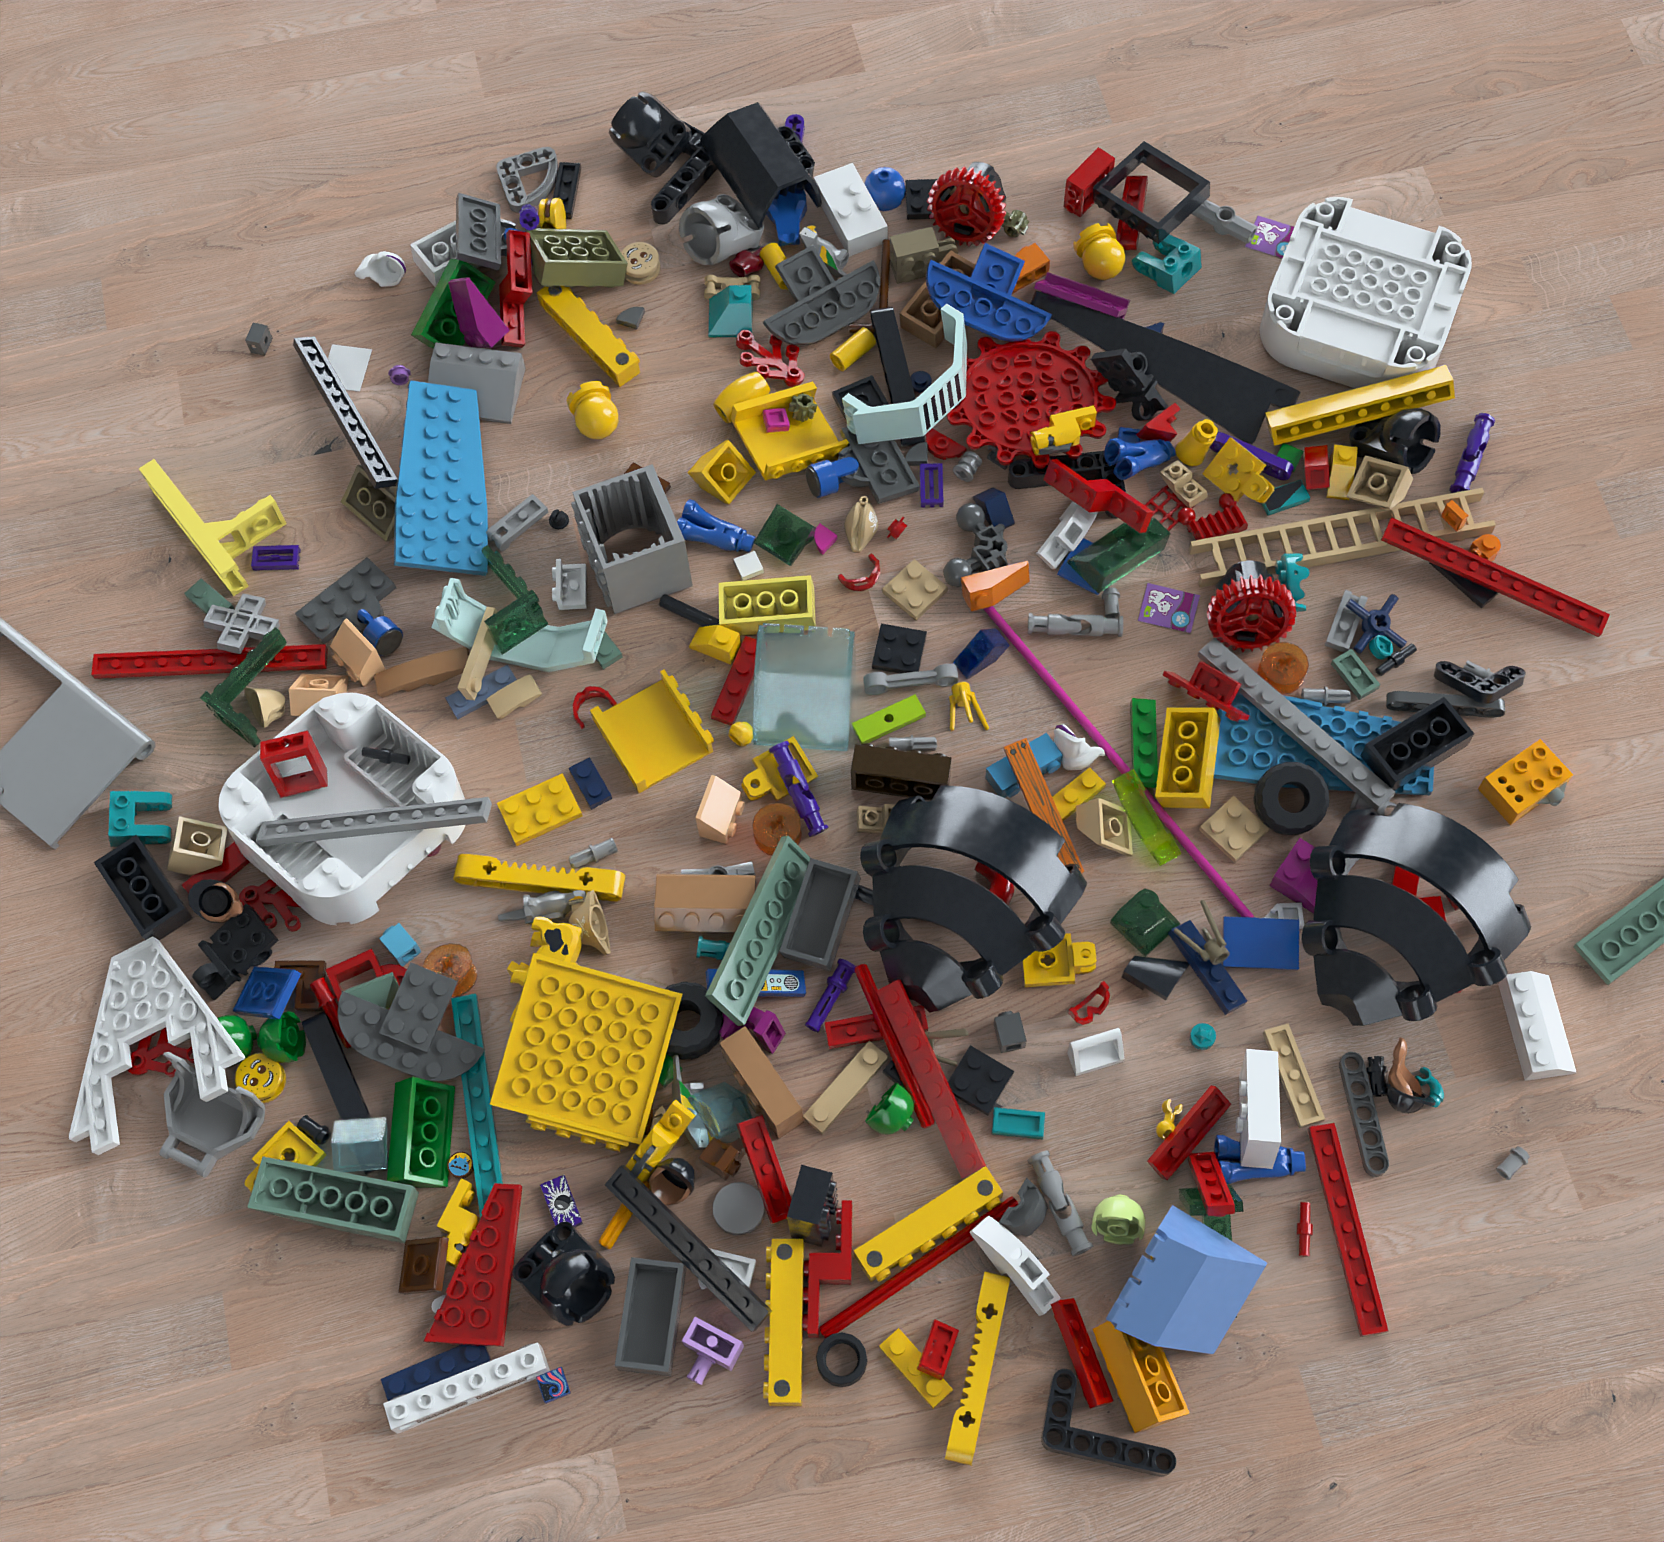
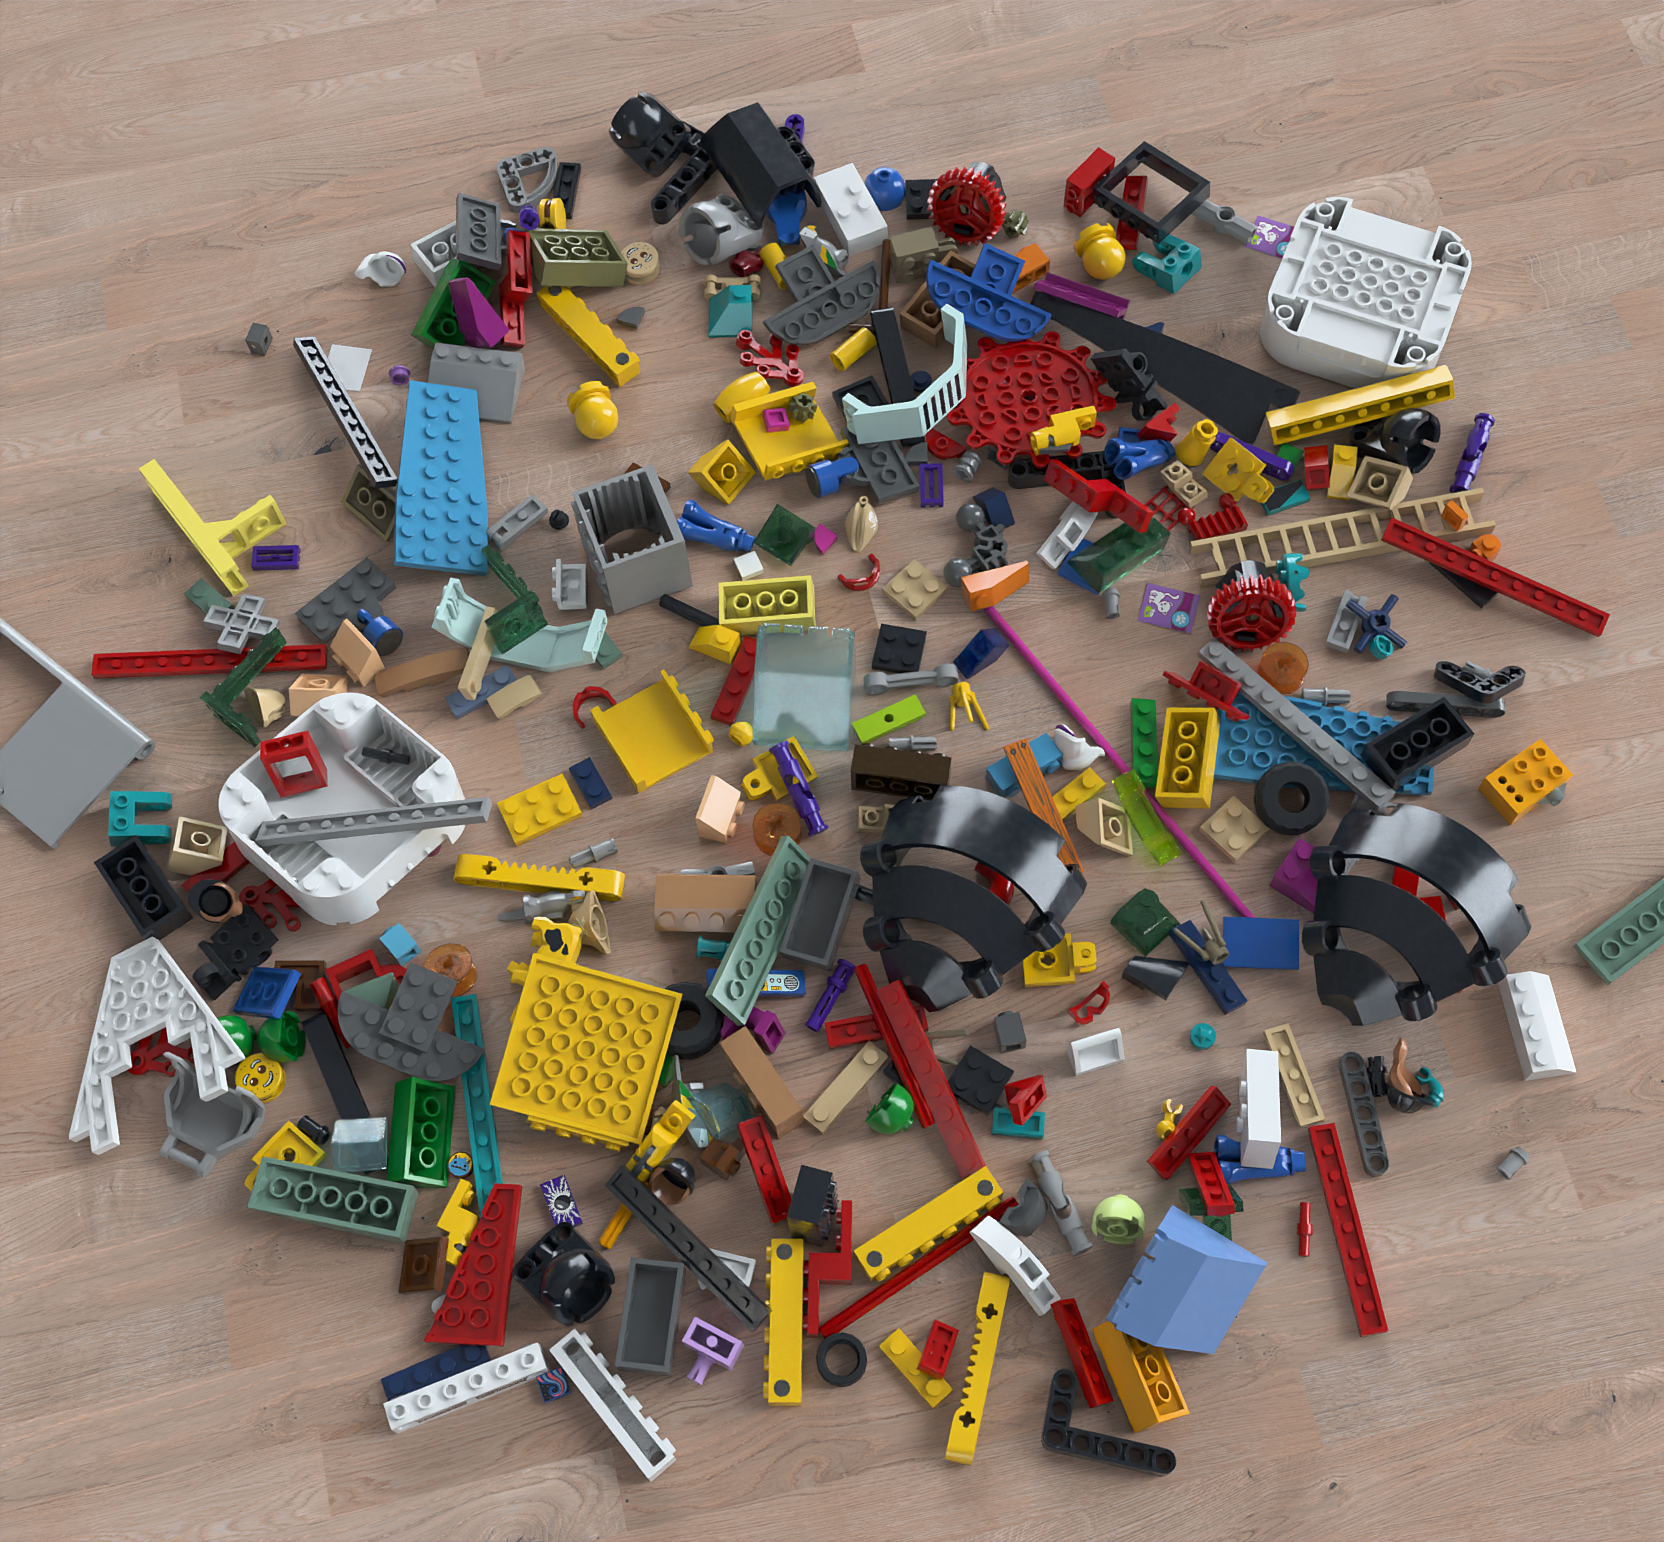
light grey tile [713,1182,765,1235] -> none
red plate [887,517,908,540] -> none
light grey piece [1028,613,1123,637] -> none
white tile [1264,903,1304,929] -> none
sand green plate [1331,649,1380,700] -> none
black bar [1375,643,1417,676] -> none
none -> white piece [549,1329,676,1482]
none -> red slope [1004,1075,1047,1126]

